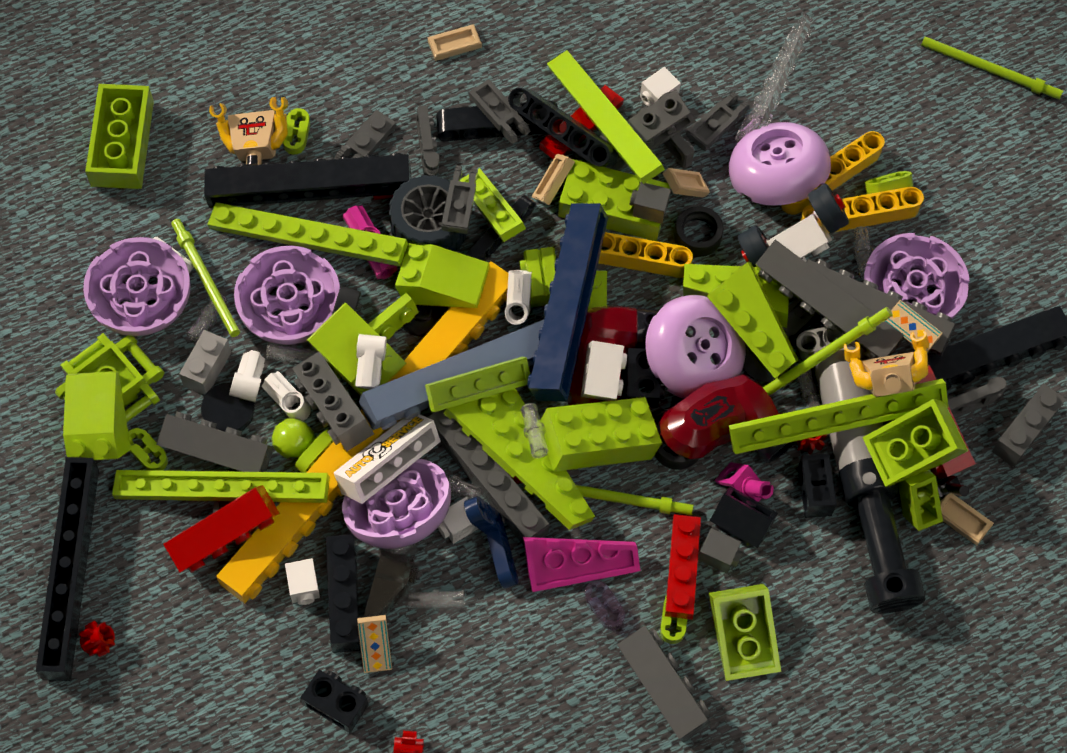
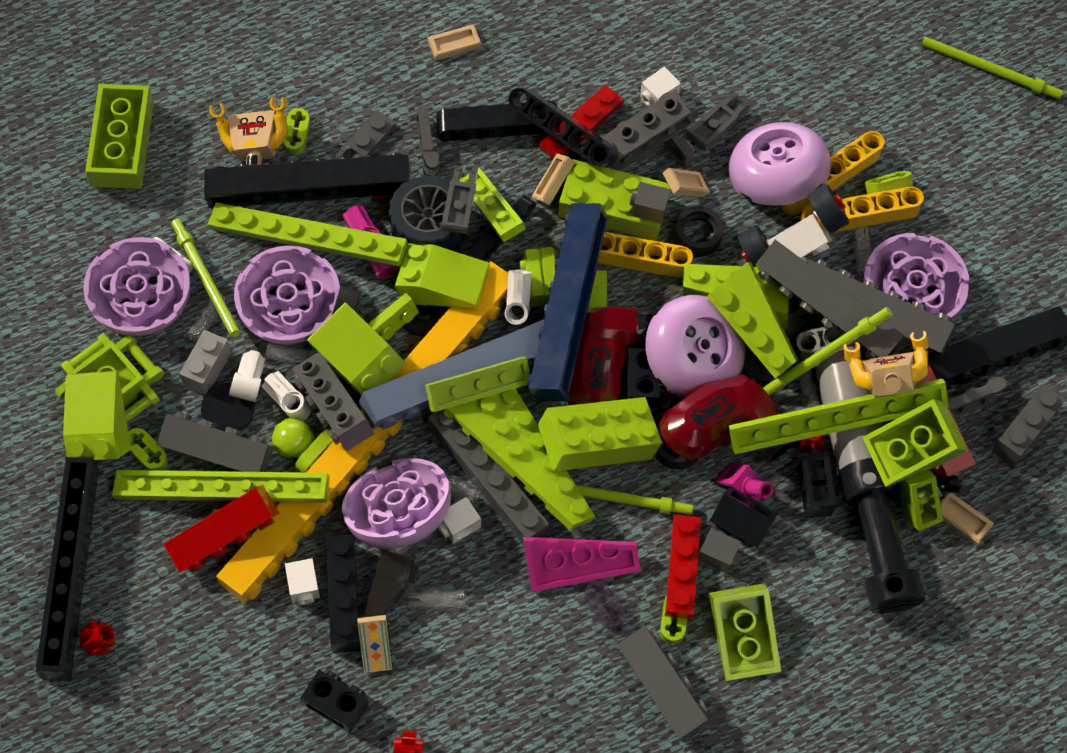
white brick [334,414,441,504] -> none
white piece [355,334,387,389] -> none
dark blue beam [464,496,519,589] -> none
dark grey hinge [469,79,530,144] -> none
clear pin [520,403,549,458] -> none
lime tile [547,50,665,184] -> none
white brick [581,341,627,401] -> none
clear wing [734,14,813,142] -> none
tan tile [885,300,943,353] -> none

